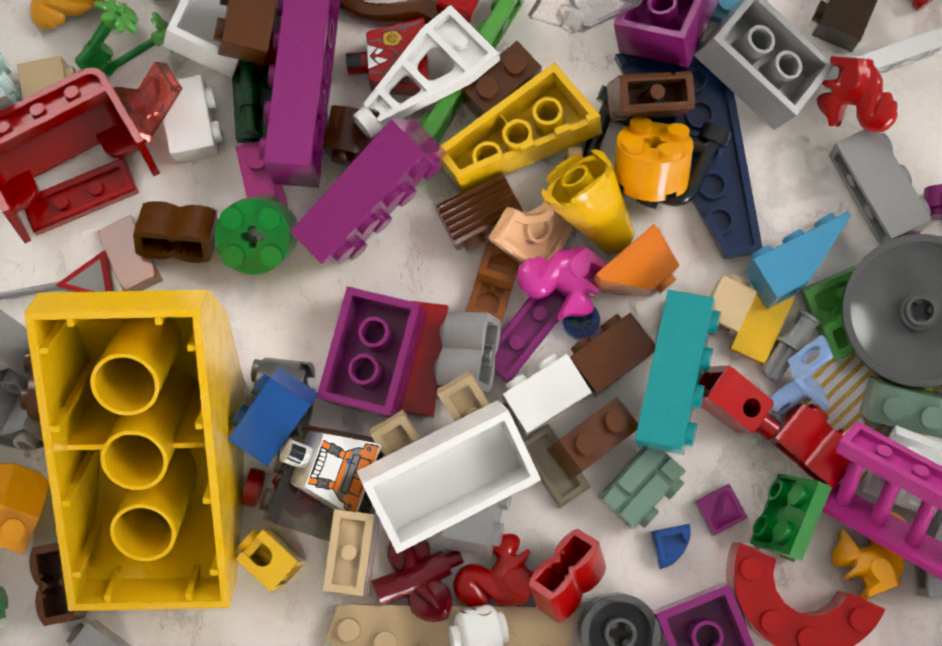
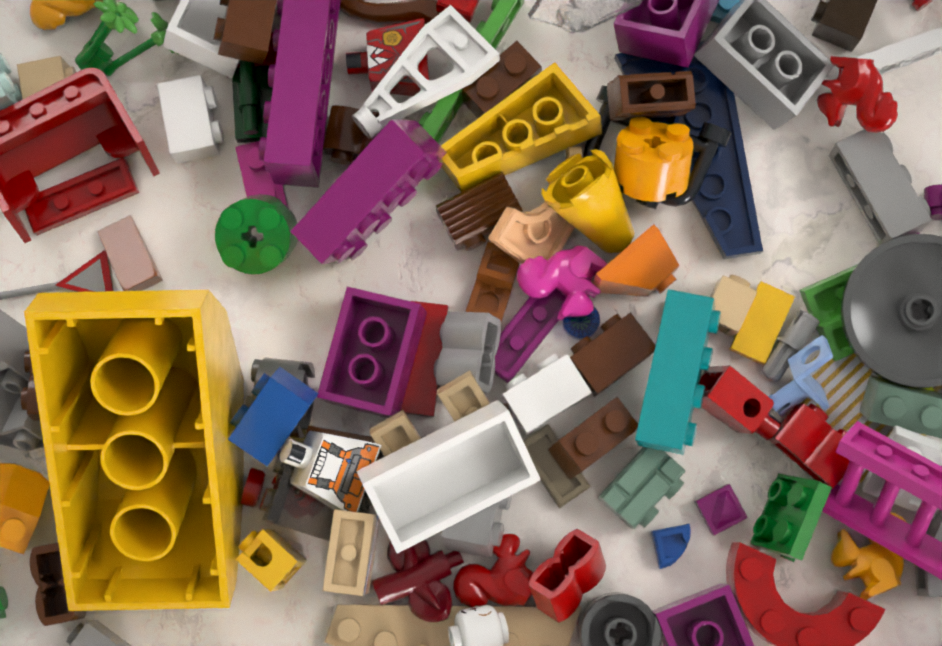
clear red slope [113,61,182,143] -> none
reddish brown brick [133,201,218,263] -> none
dark azure slope [744,211,851,309] -> none

